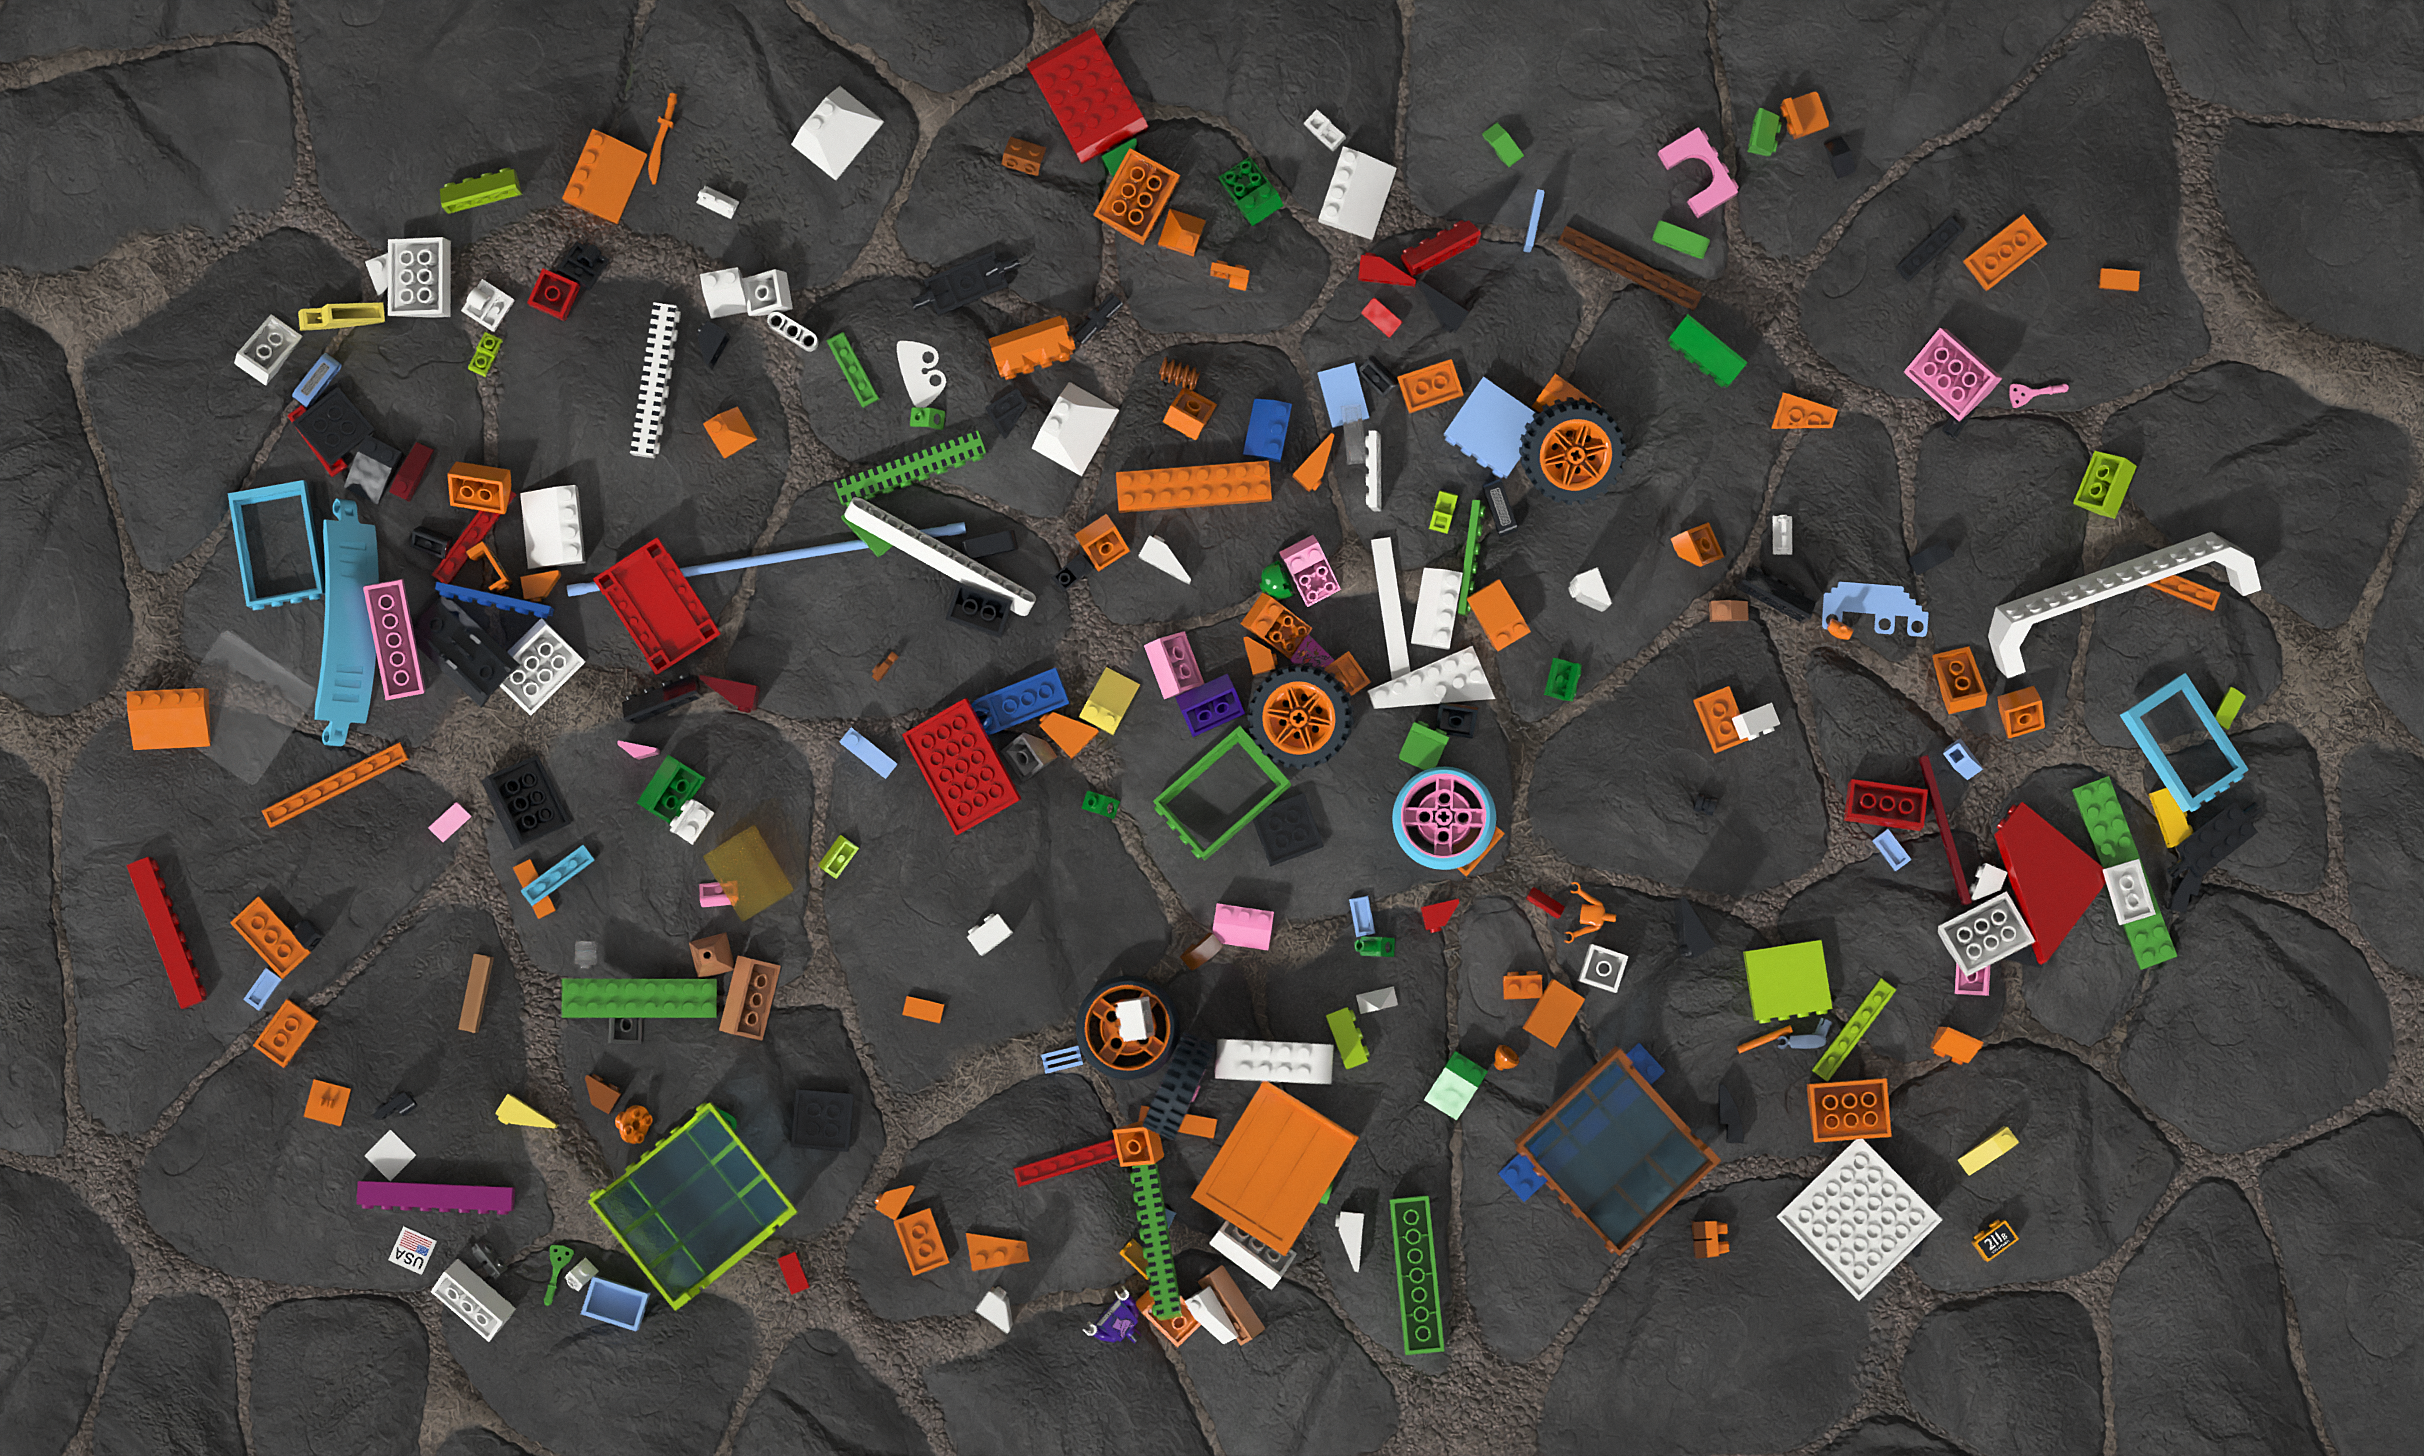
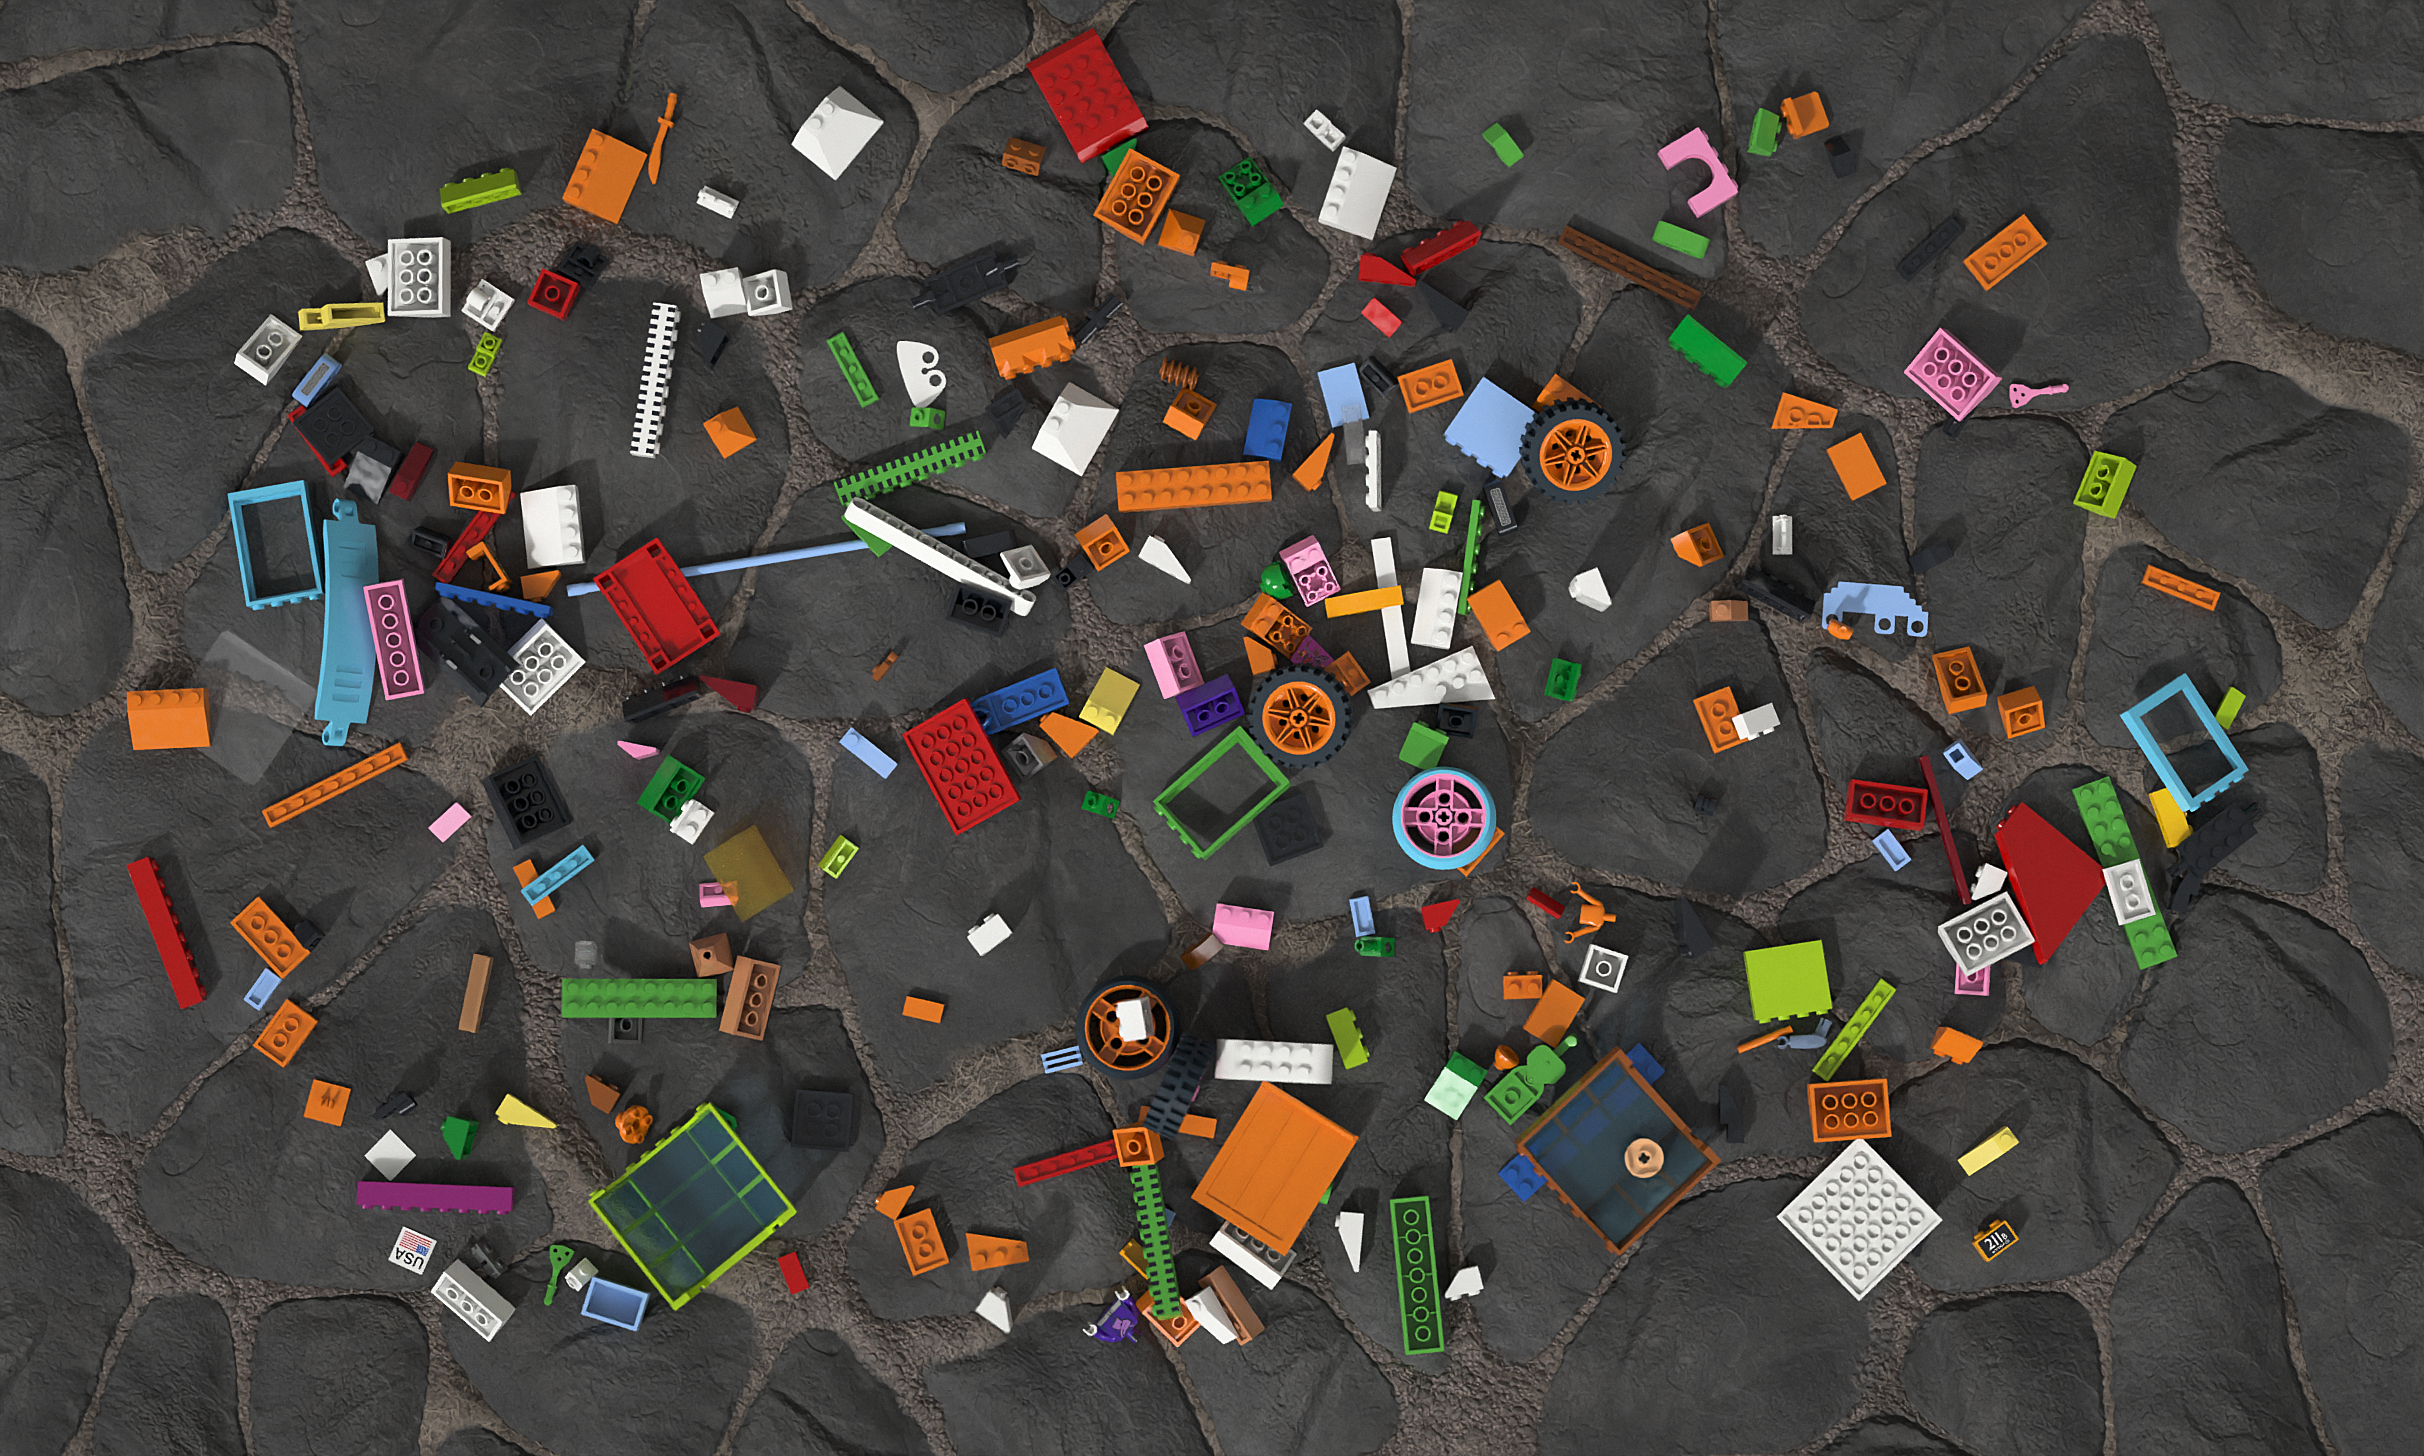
white beam [768,312,819,351] -> none
white slope [1356,986,1398,1014] -> none
light blue tile [1523,189,1545,253] -> none
hips [1691,1220,1729,1259] -> none
white arch [1988,532,2261,678] -> none
orange tile [2099,268,2140,291] -> none
none -> green slope [441,1115,479,1160]
none -> white slope [1000,545,1051,589]
none -> light orange slope [1324,585,1404,618]
none -> white slope [1444,1265,1483,1301]
none -> bright green plate [1484,1033,1578,1125]
none -> light nougat plate [1625,1139,1664,1178]
none -> orange tile [1826,433,1887,501]

